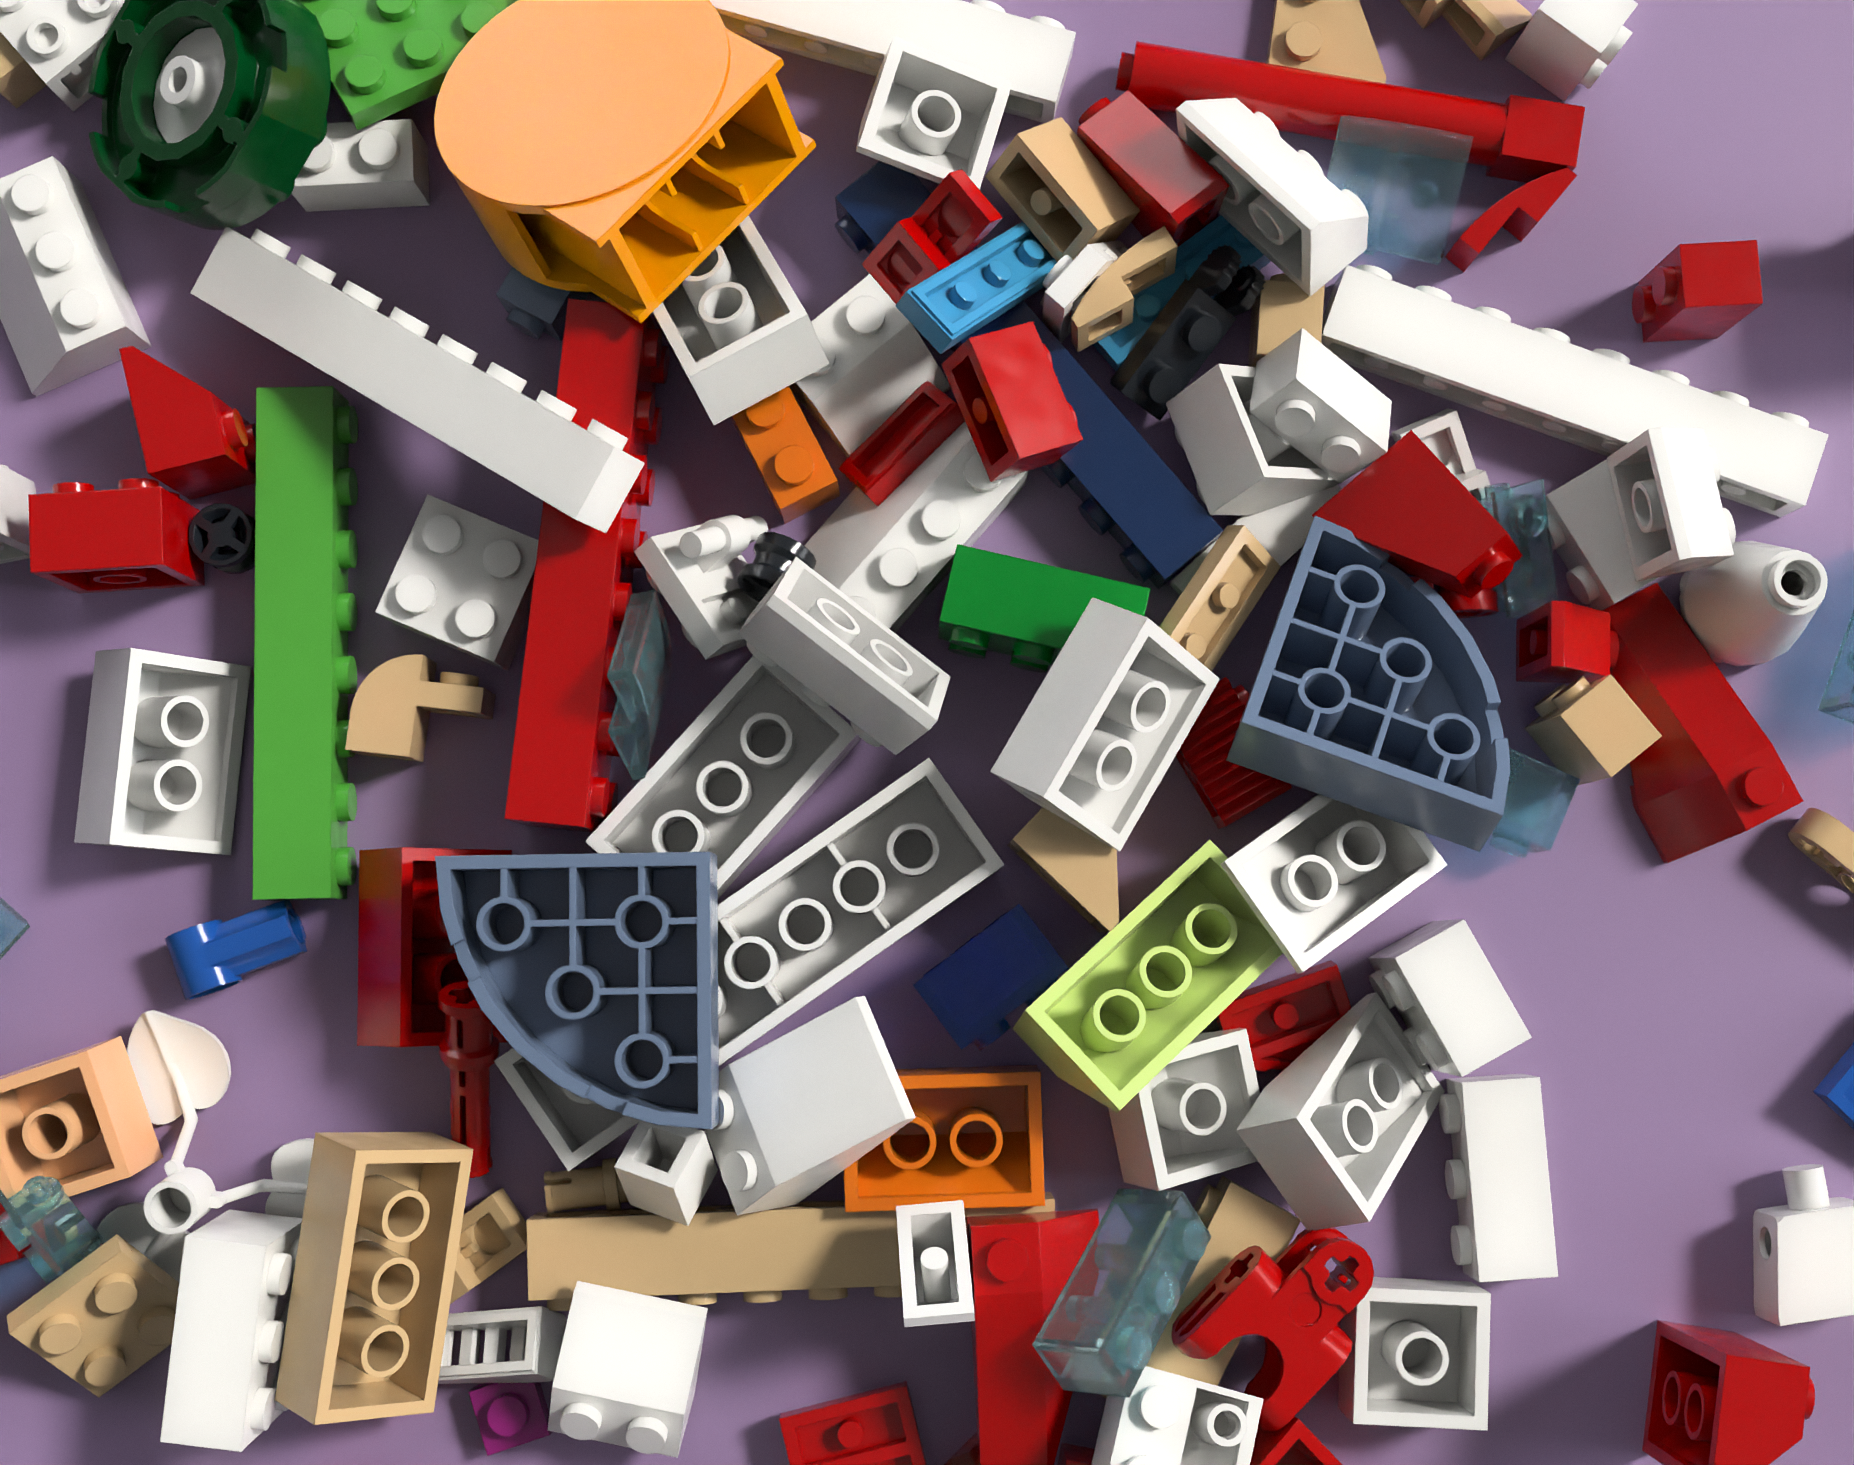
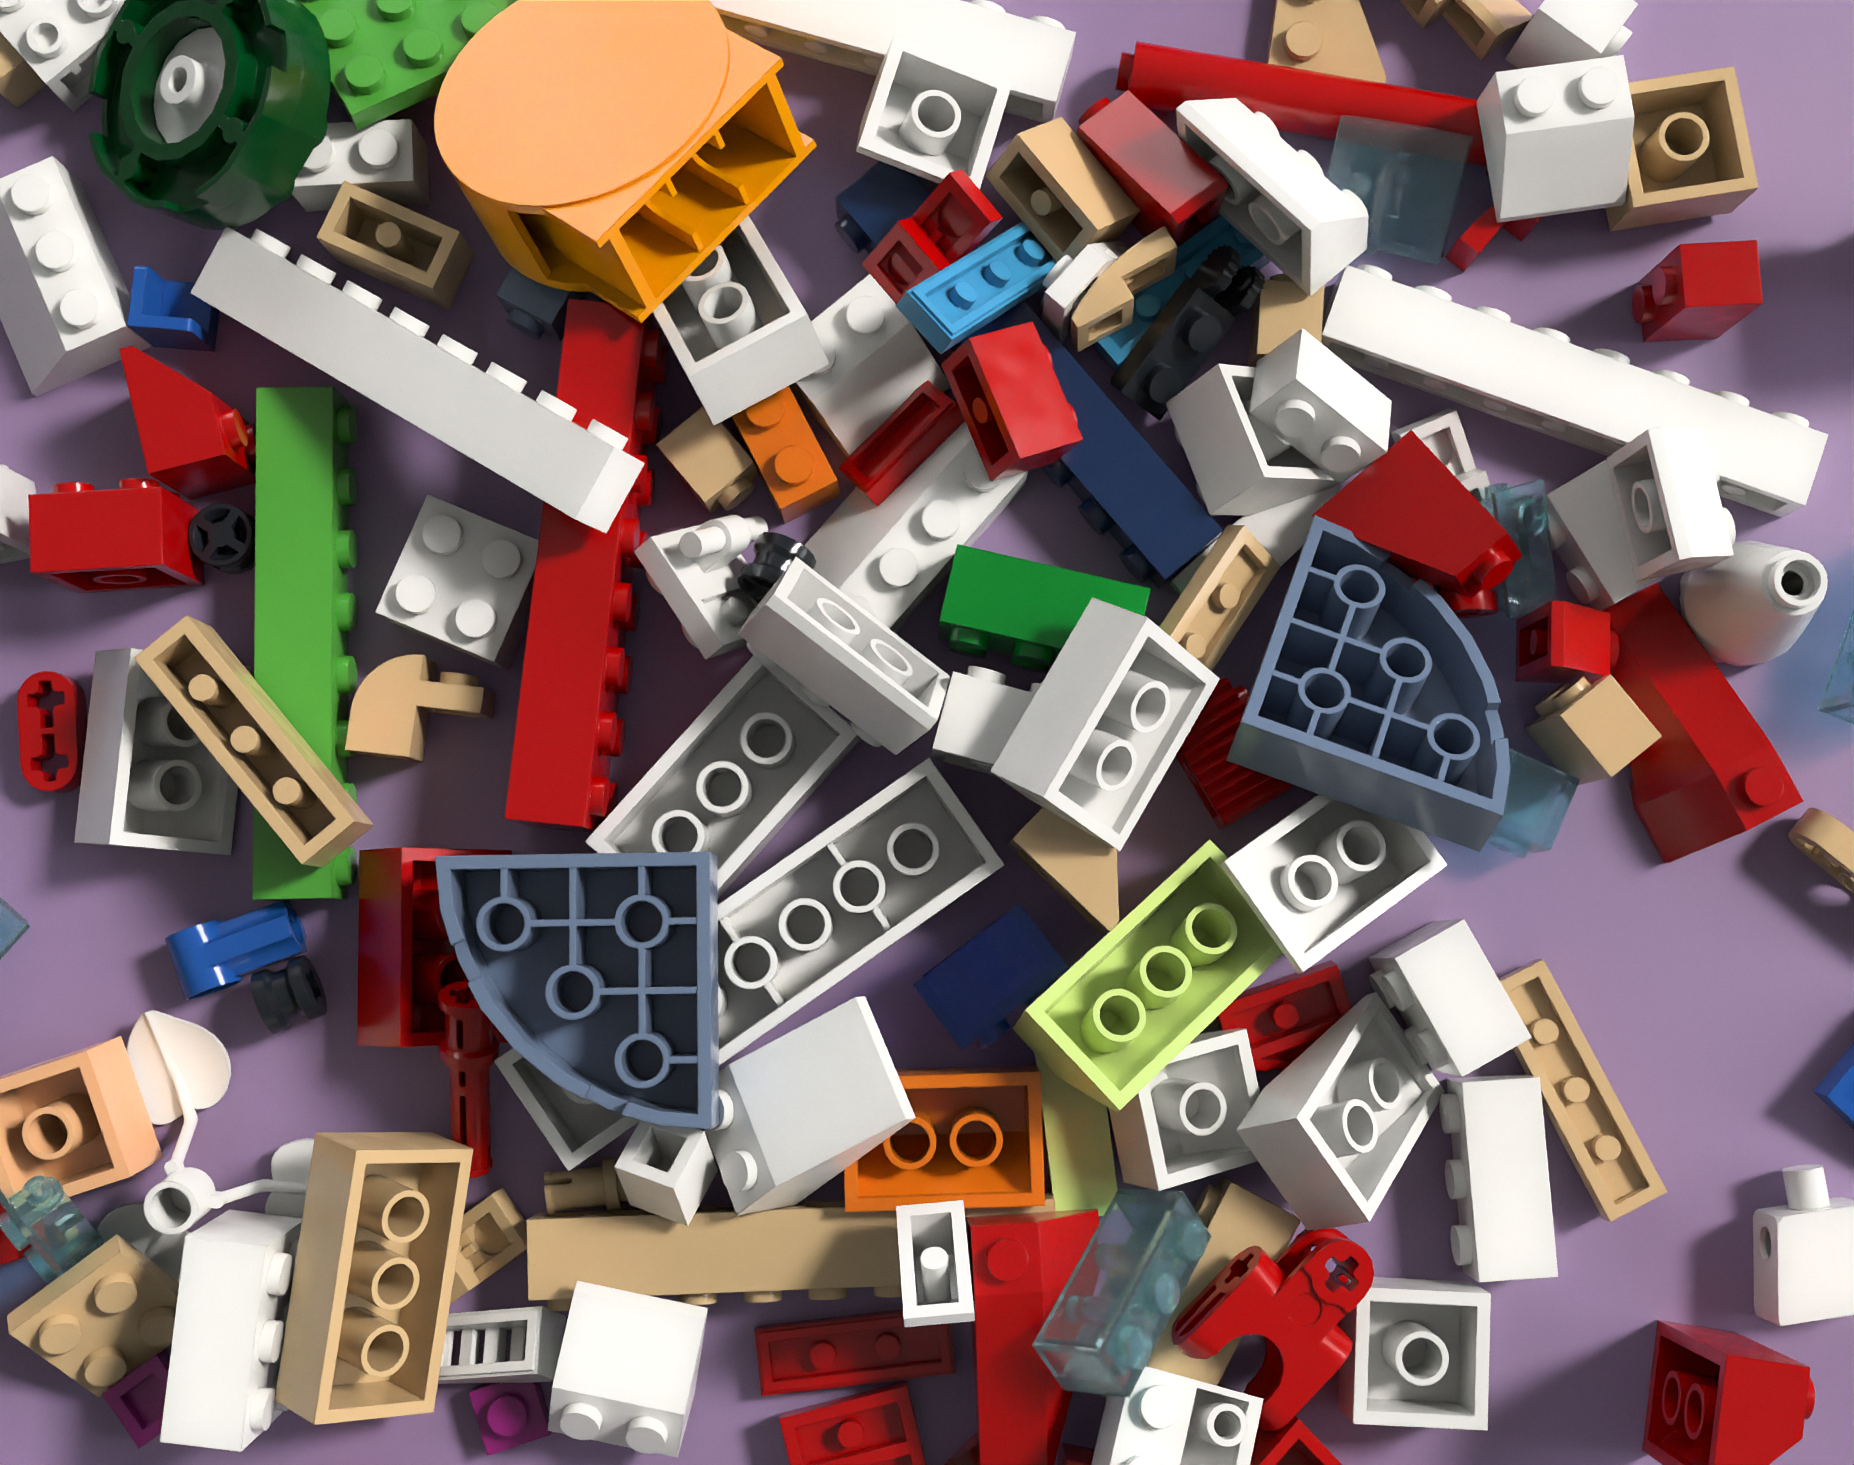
clear light blue slope [607,589,672,780] -> none
none -> red beam [17,671,87,793]
none -> magenta plate [102,1350,170,1449]
none -> blue panel [127,265,220,352]
none -> tan brick [134,615,374,867]
none -> black wheel [251,955,327,1034]
none -> tan brick [316,181,475,310]
none -> tan brick [656,407,758,515]
none -> red tile [754,1309,956,1396]
none -> white brick [931,666,1041,777]
none -> yellowish green tile [1034,1052,1121,1217]
none -> white slope [1476,55,1635,223]
none -> tan plate [1499,959,1667,1222]
none -> tan brick [1606,66,1759,232]

